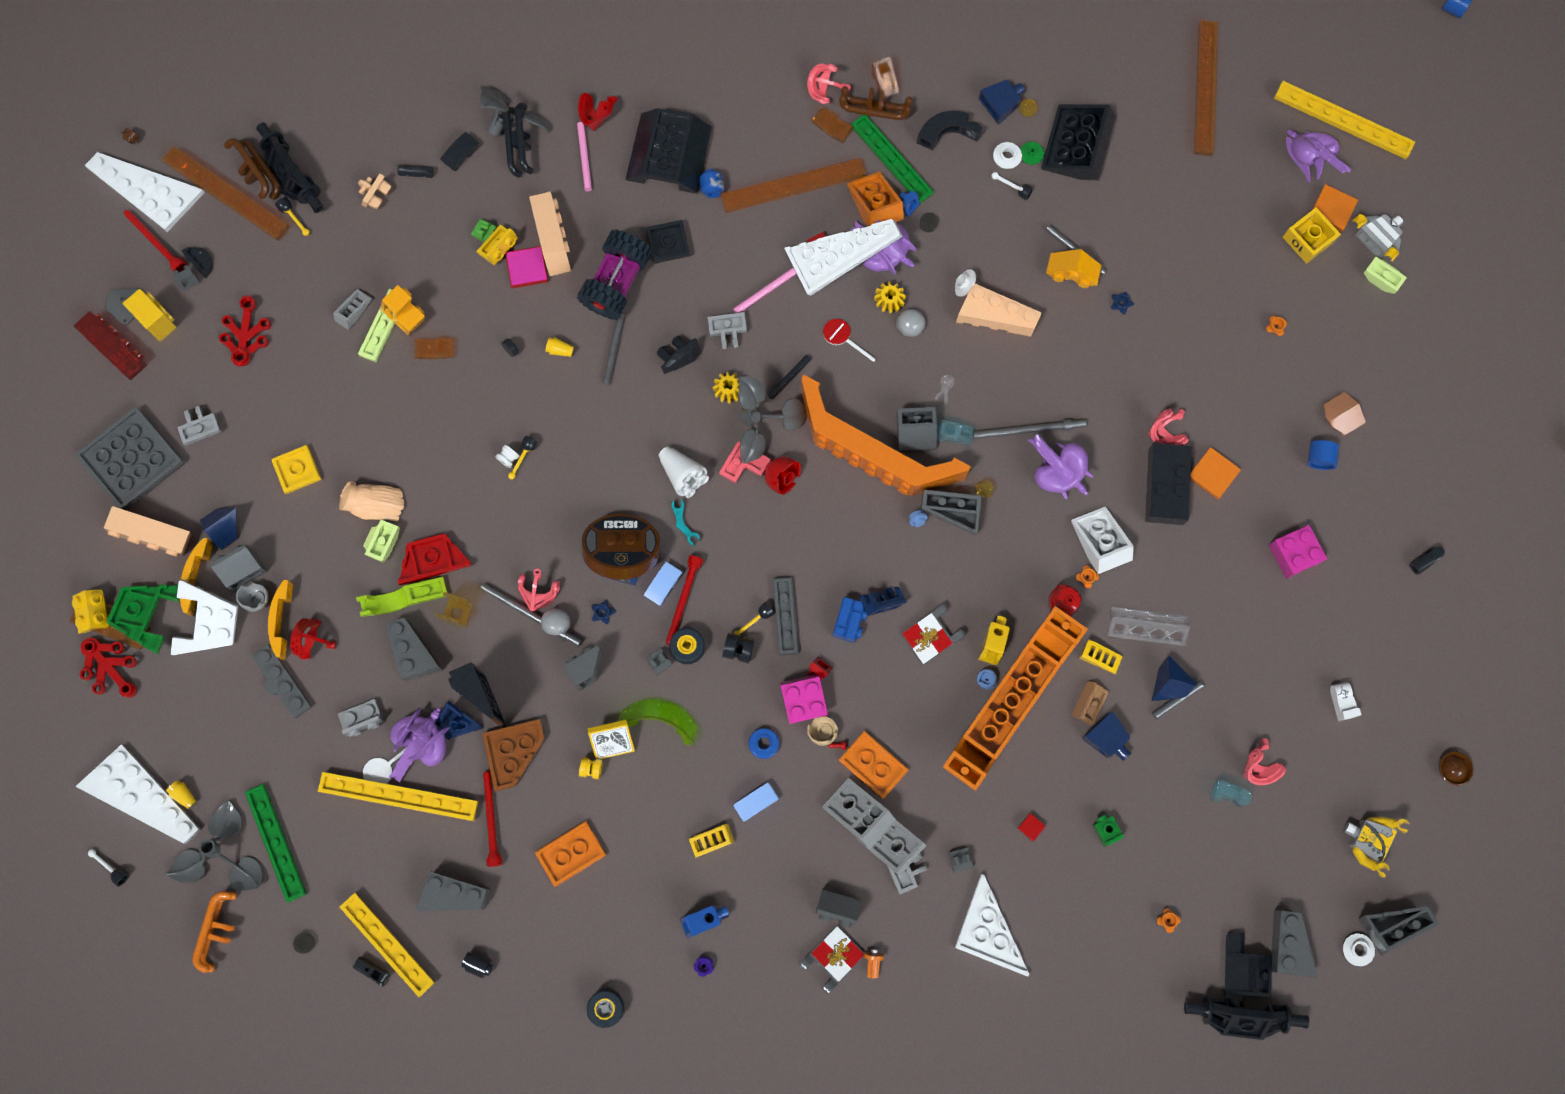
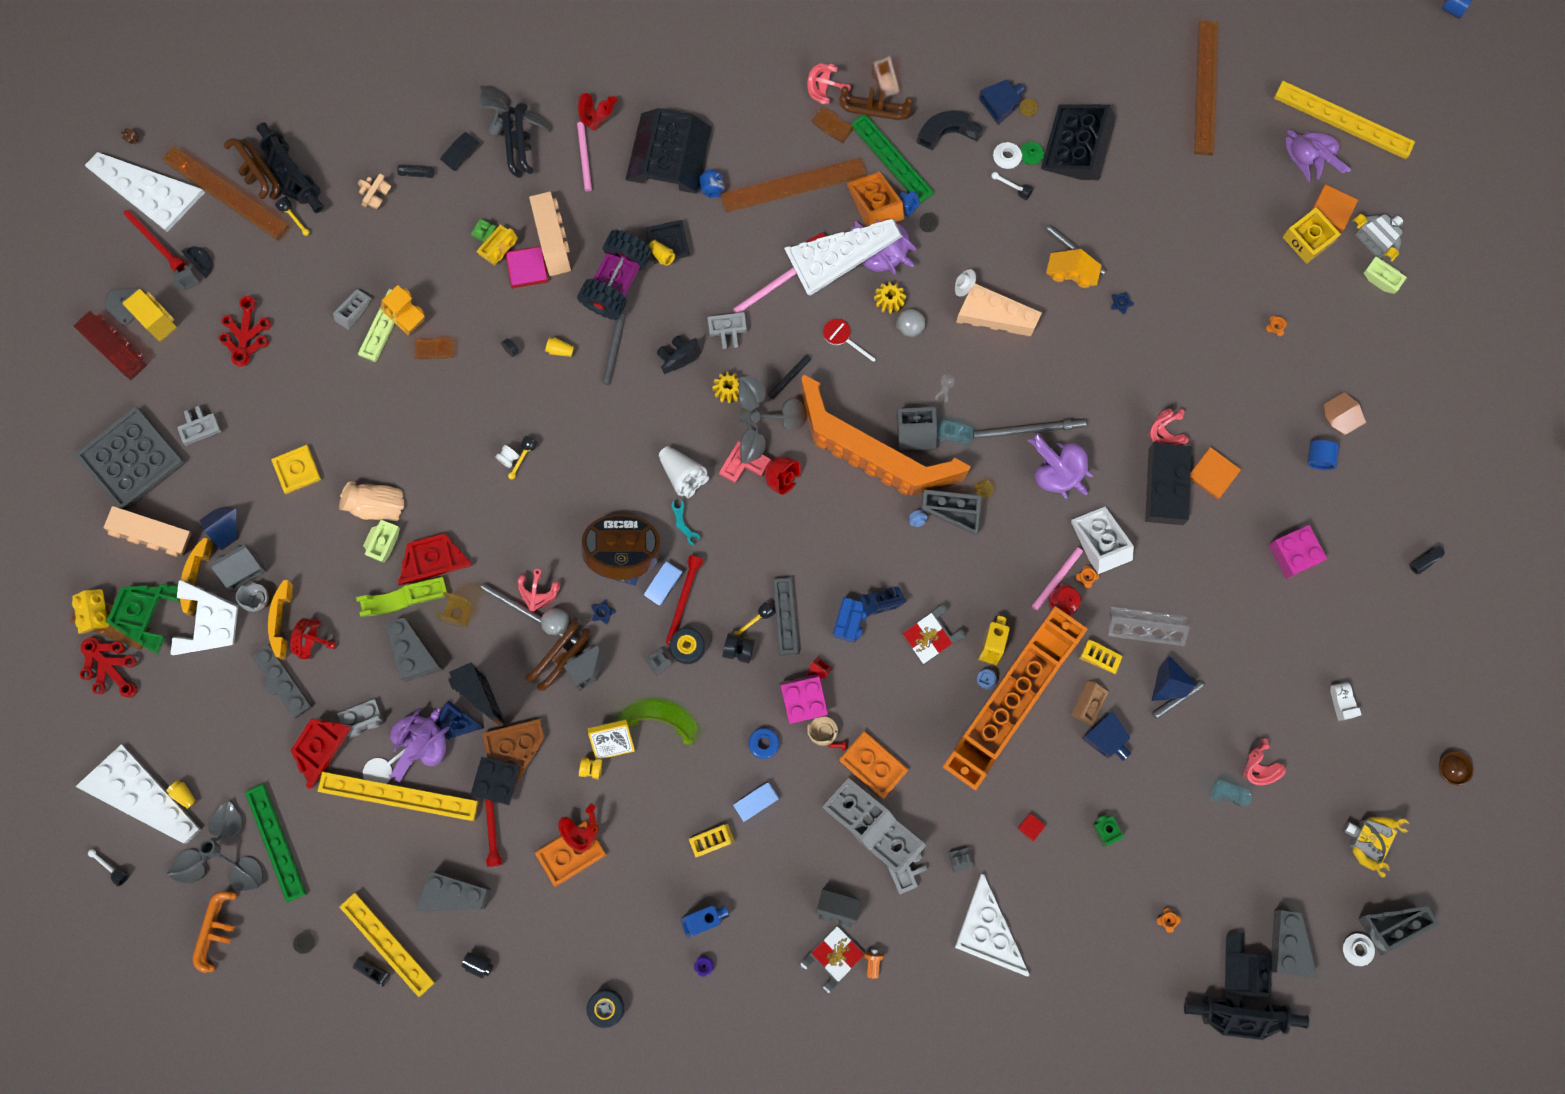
none -> red wing [290,718,353,789]
none -> black plate [470,757,521,806]
none -> reddish brown piece [525,619,590,691]
none -> red helmet [558,803,599,852]
none -> yellow cone [648,240,675,266]
none -> bright pink bar [1032,547,1083,611]

